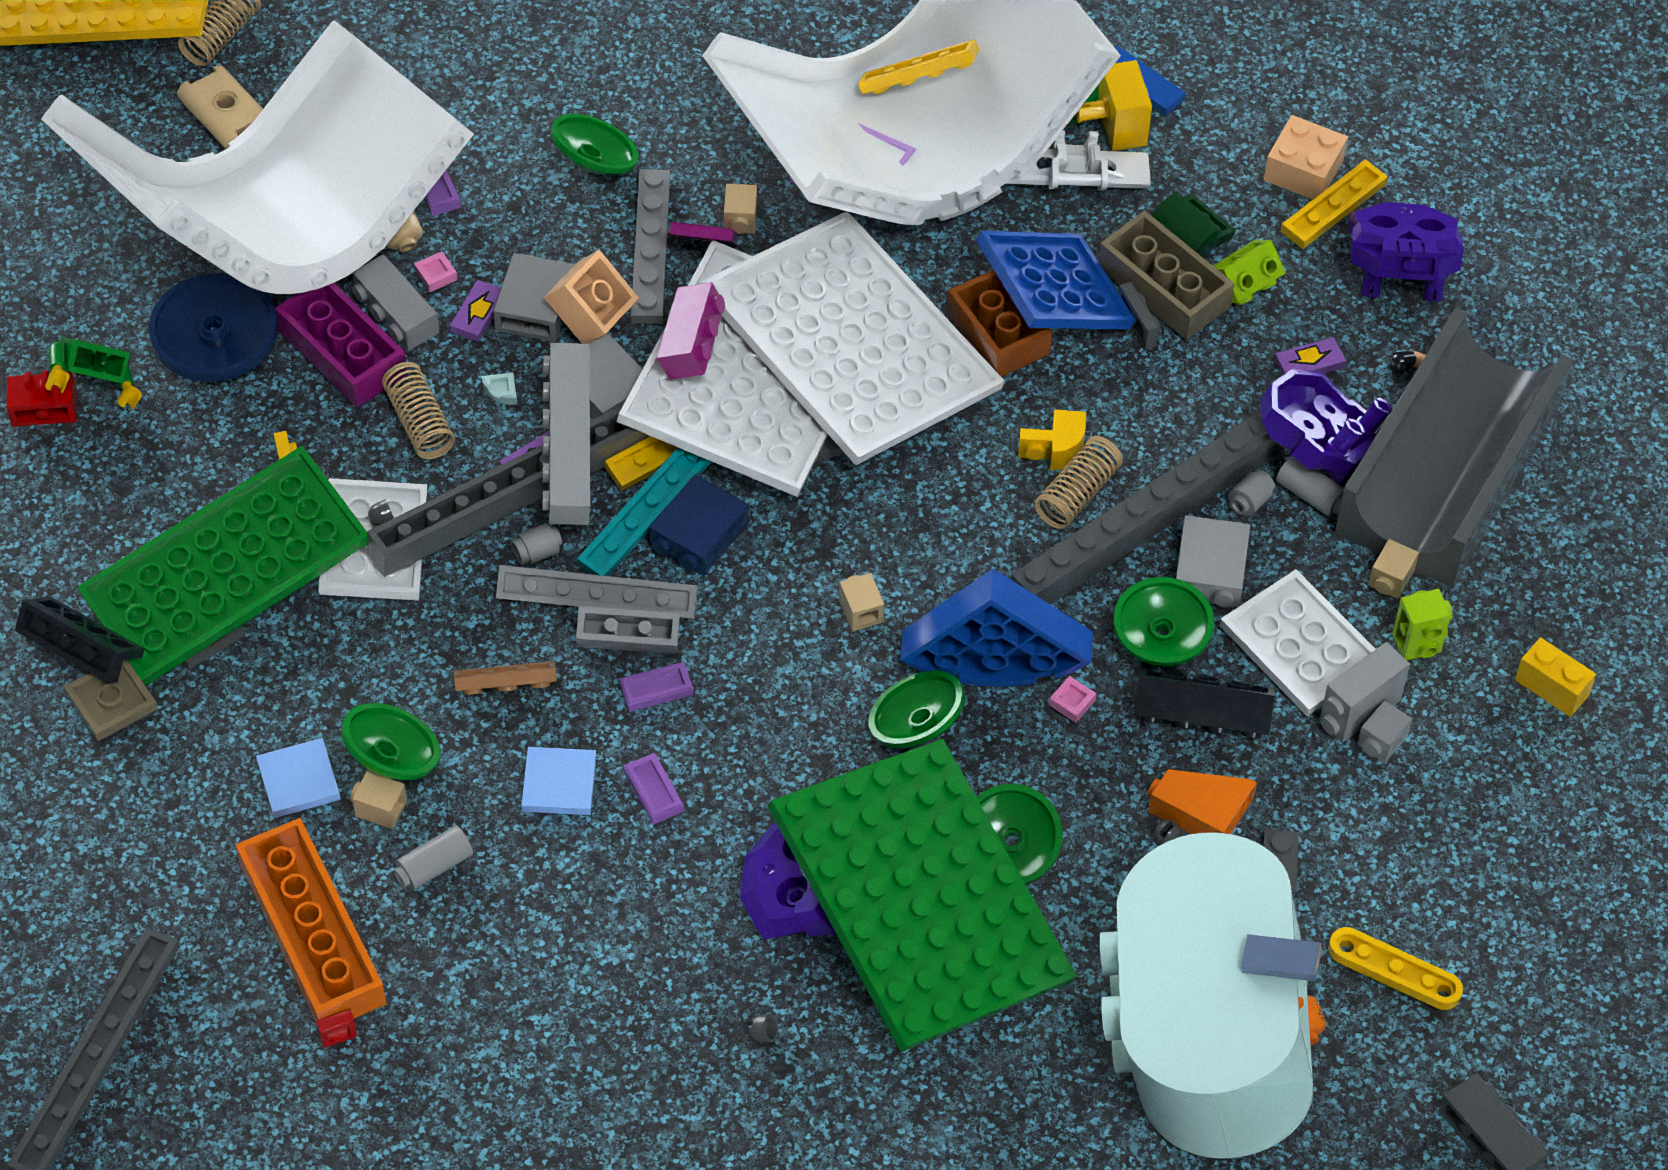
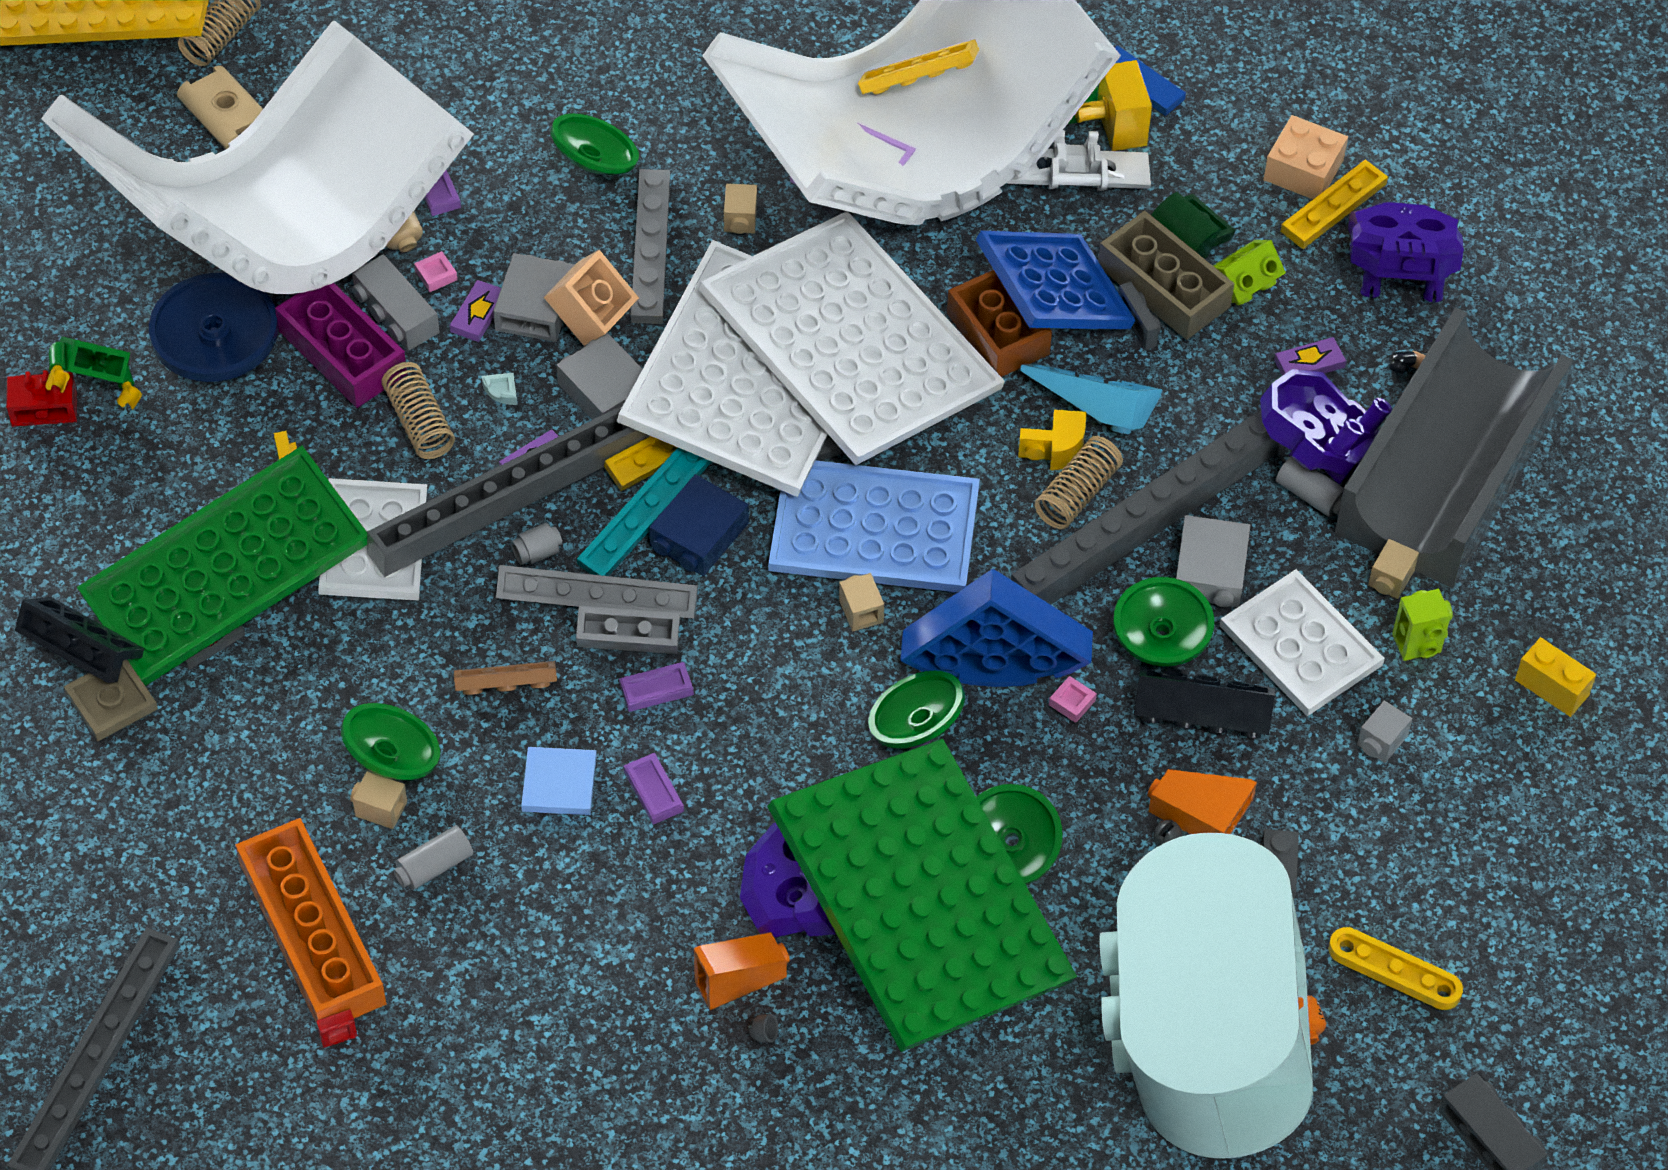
light blue tile [256,738,341,818] -> none
dark grey hinge [368,499,394,527] -> none
light grey brick [542,343,590,525] -> none
brick [656,282,725,380] -> none
magenta tile [669,222,739,246] -> none
light grey brick [1228,470,1275,516] -> none
sand blue tile [1241,934,1322,982] -> none
light grey brick [1319,642,1410,743] -> none
none -> orange slope [694,932,790,1010]
none -> light blue plate [768,461,980,593]
none -> medium azure wedge [1020,364,1162,434]

